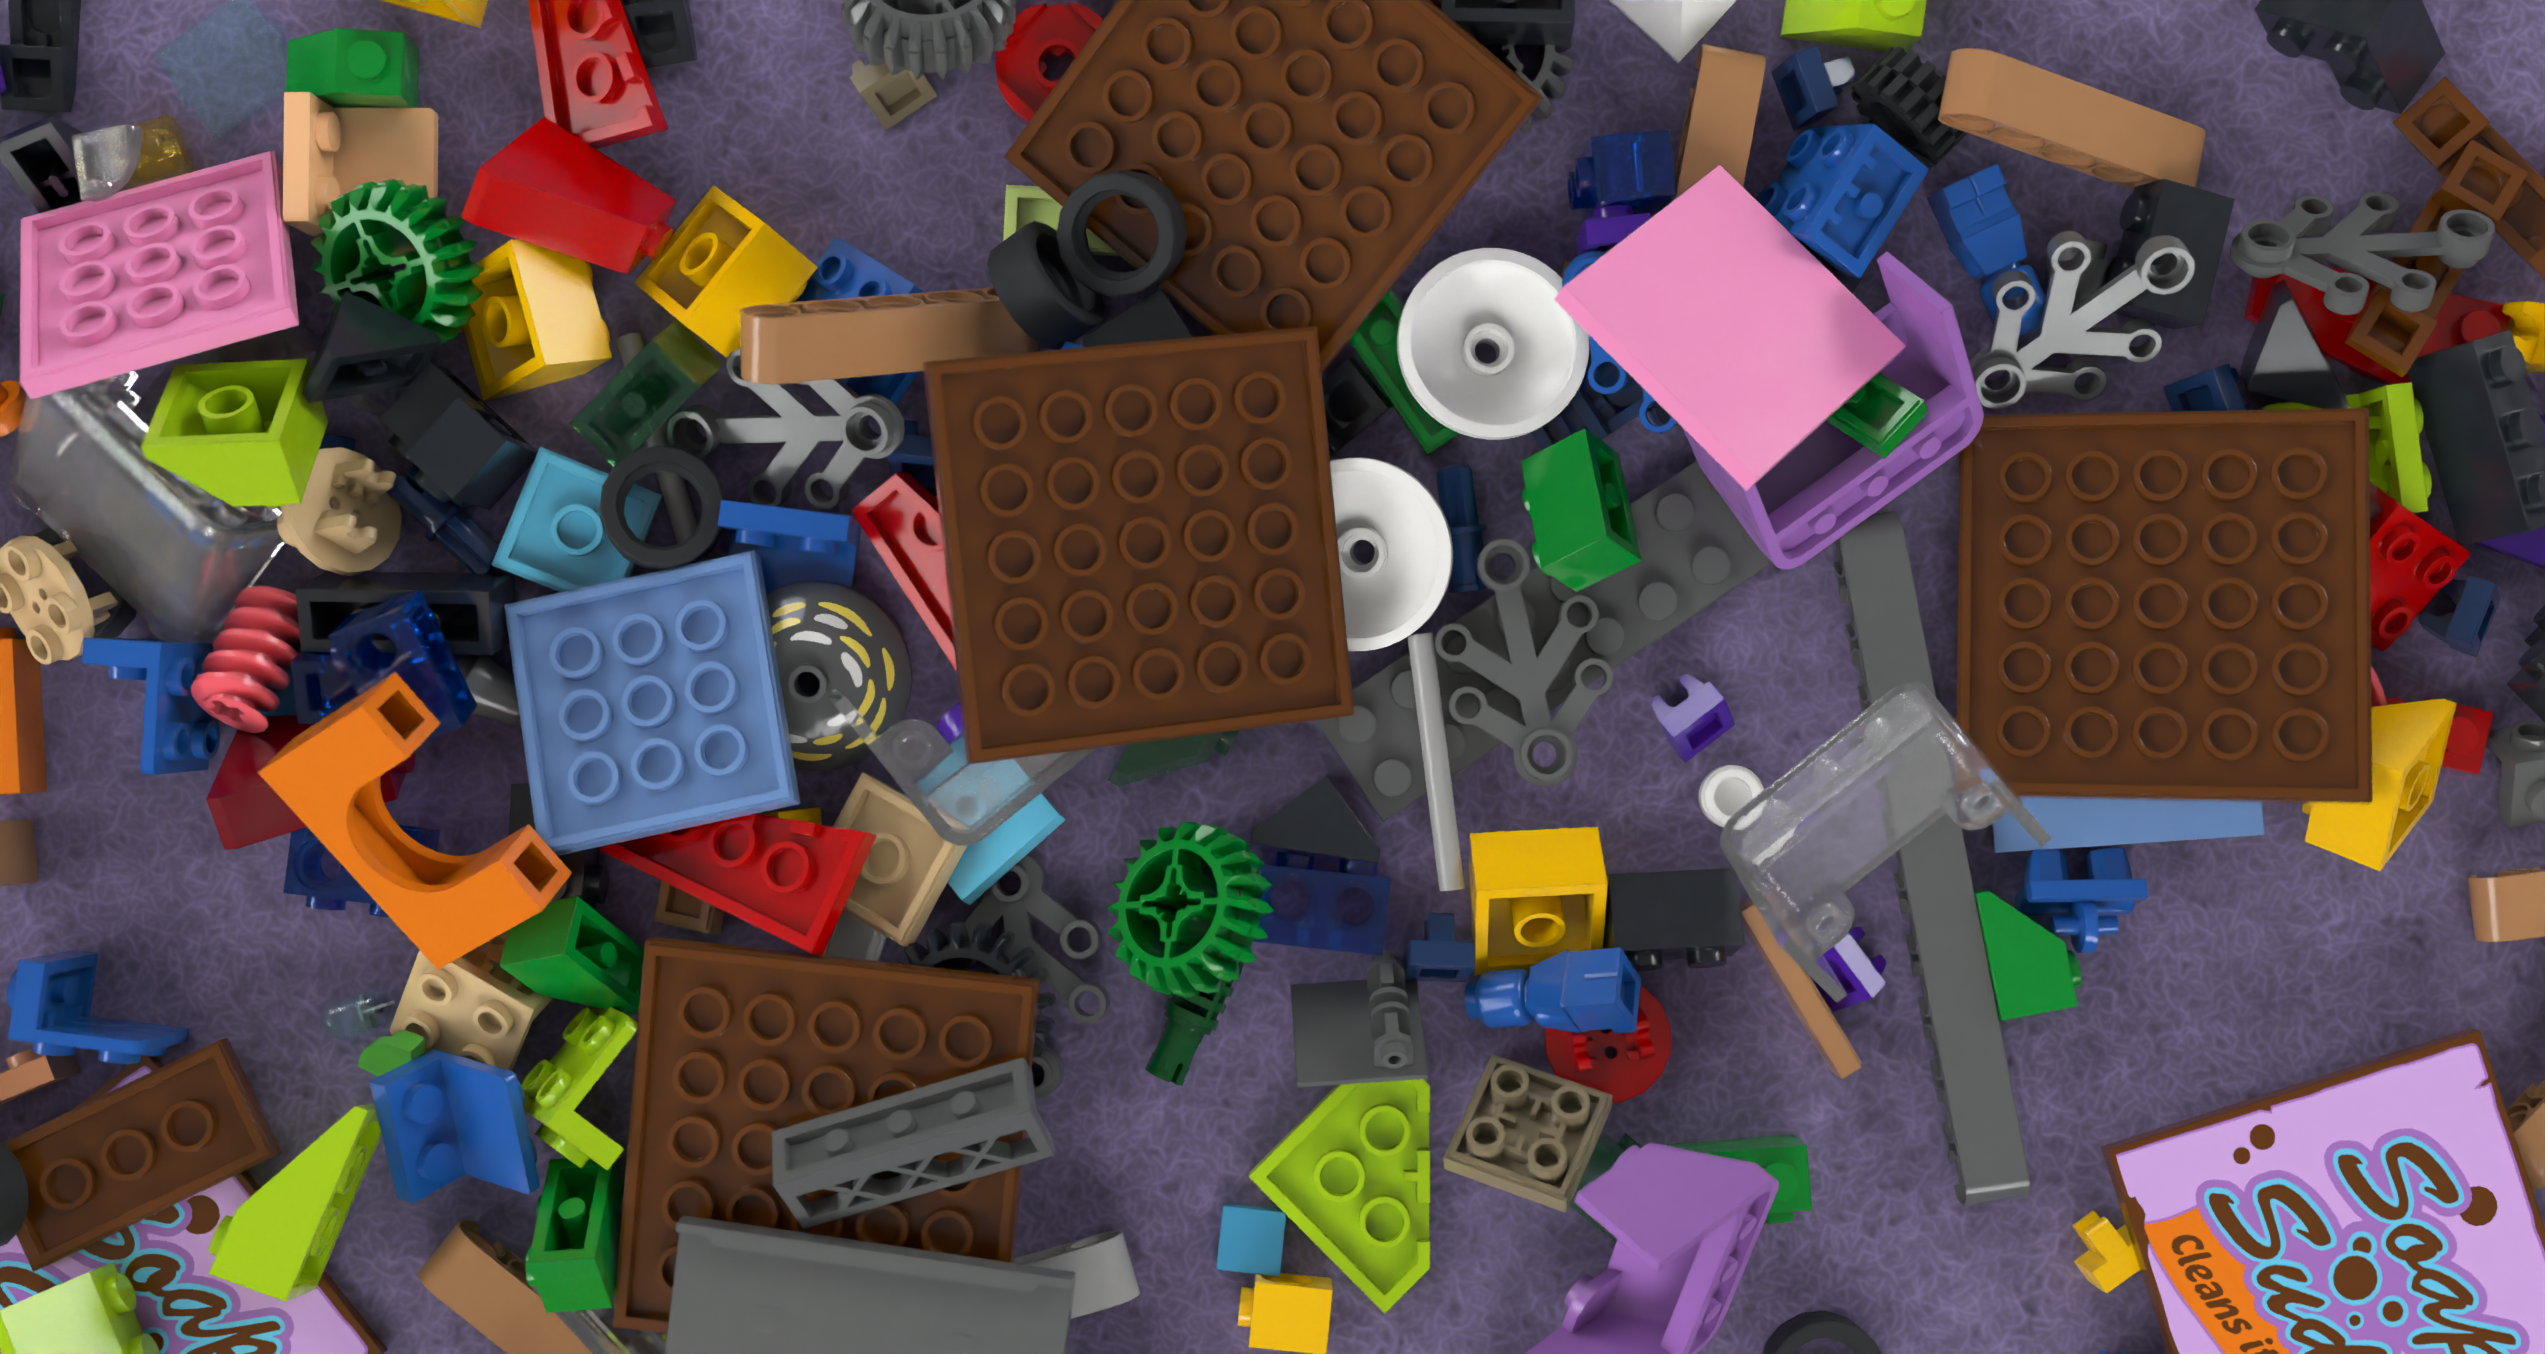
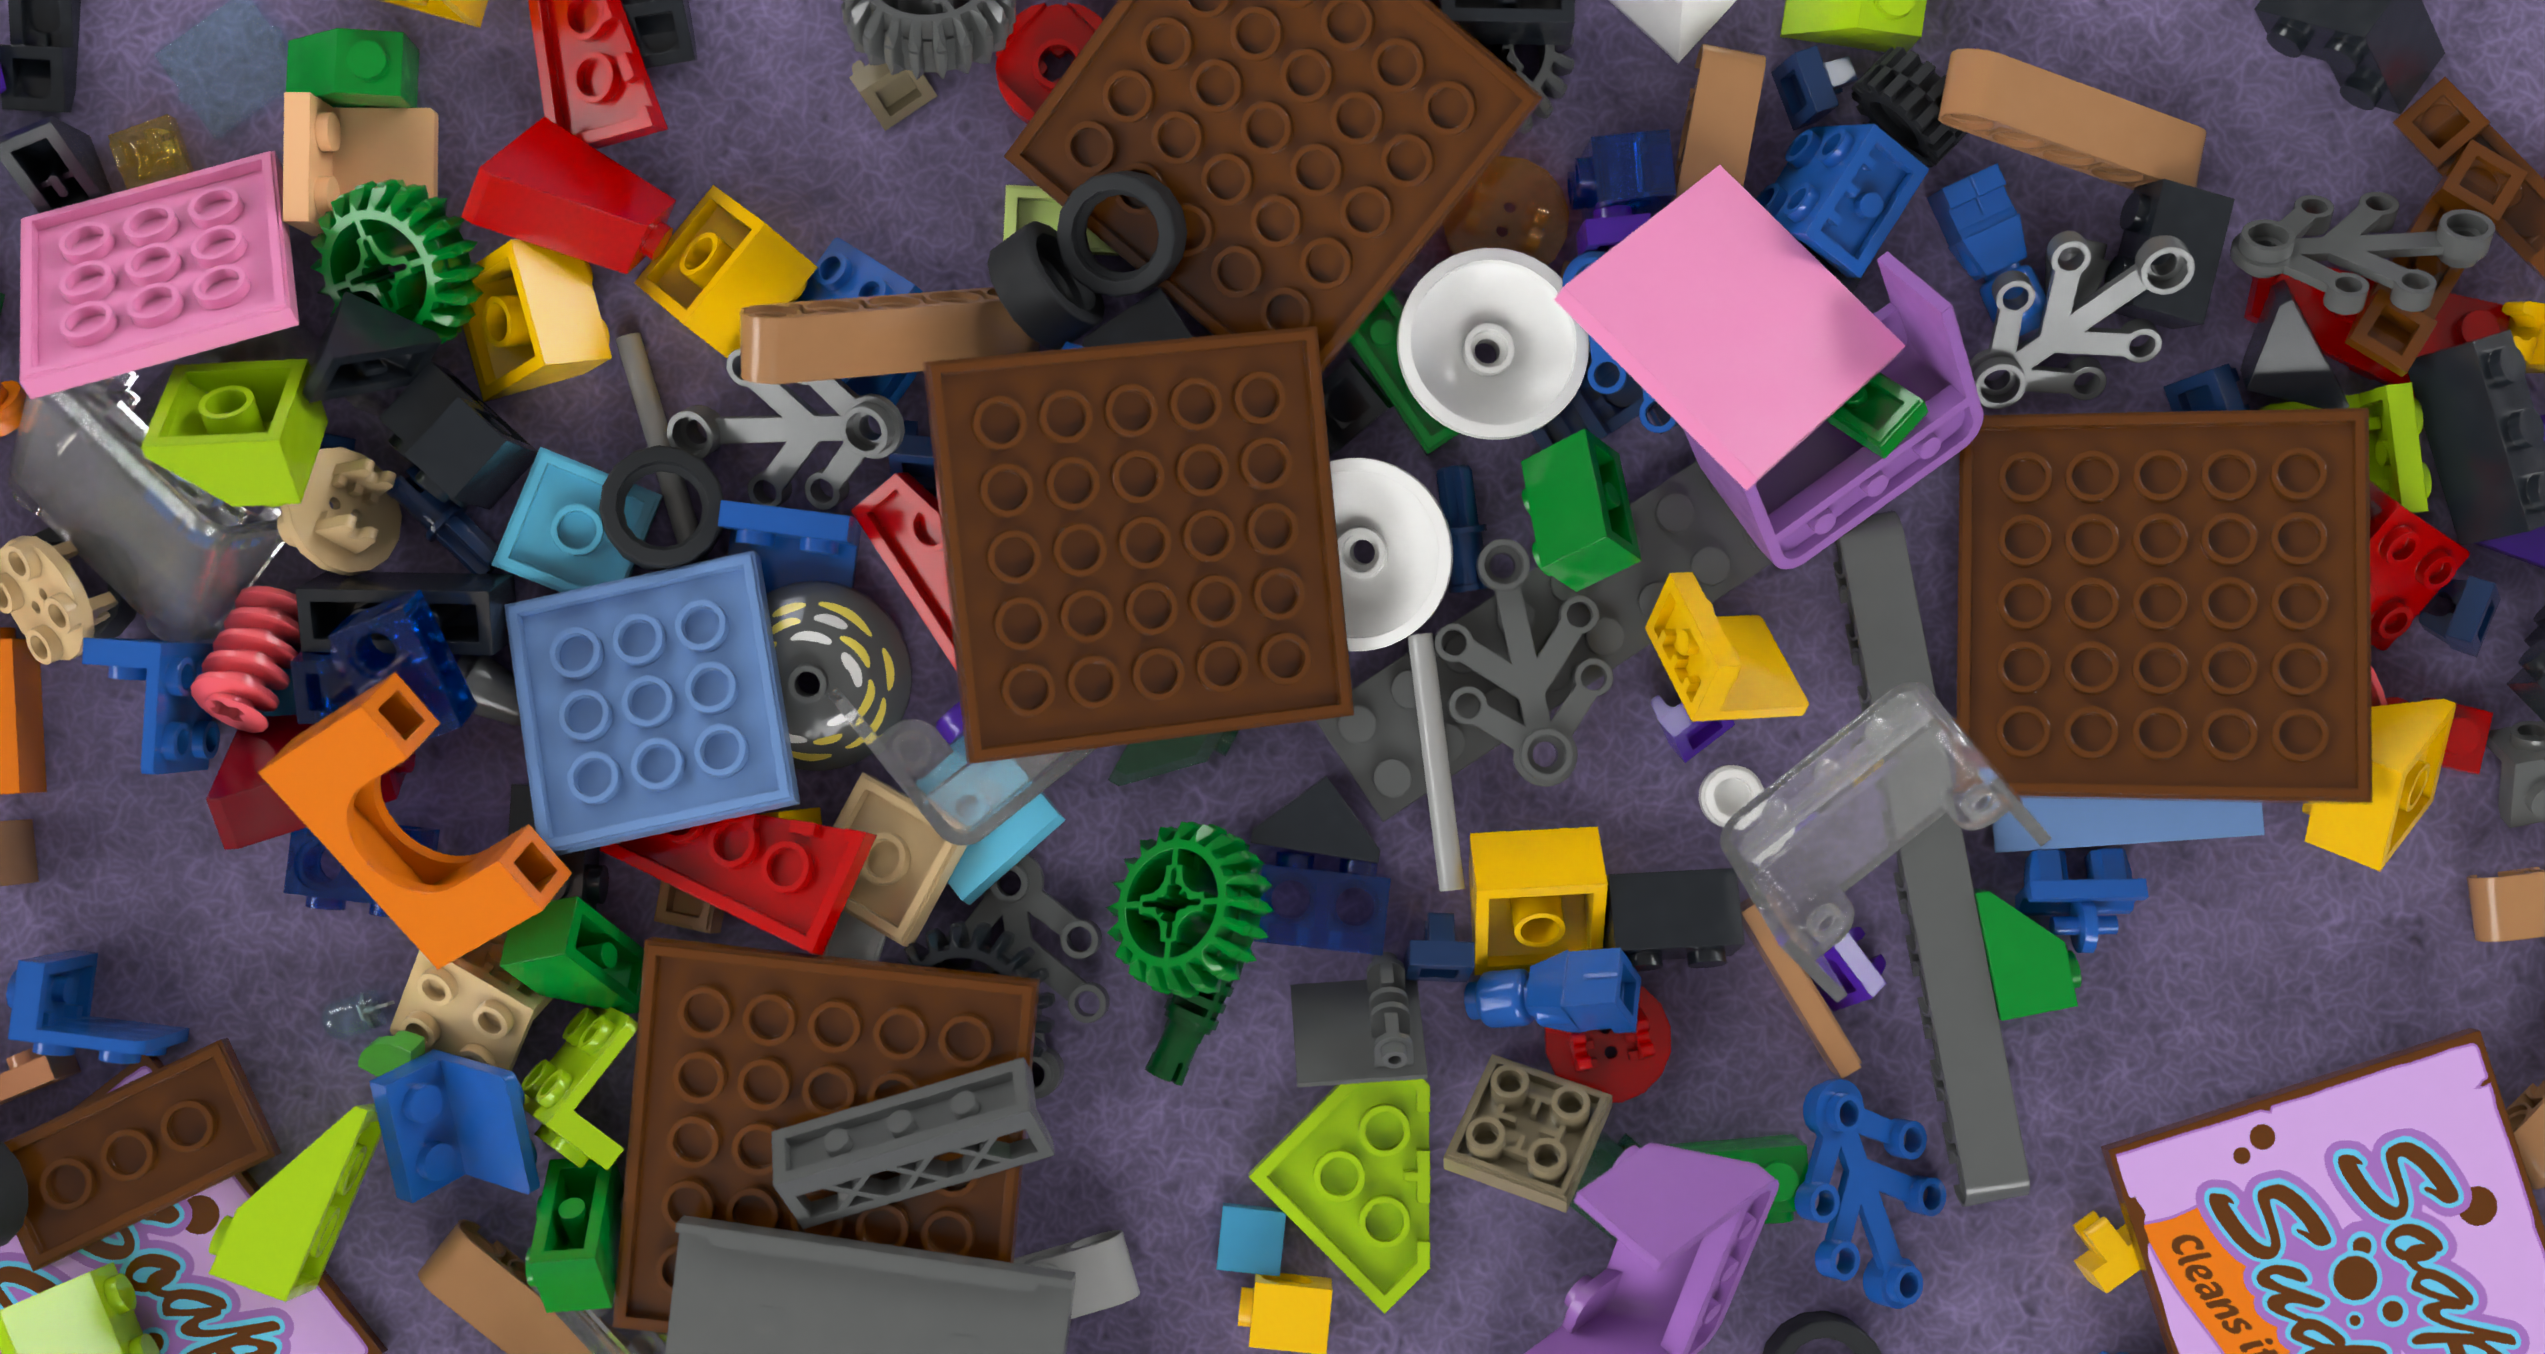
clear tile [71,124,142,202] -> none
clear green slope [569,319,723,466] -> none
none -> clear orange plate [1442,156,1569,266]
none -> yellow bracket [1645,572,1809,722]
none -> blue plant [1794,1078,1946,1309]

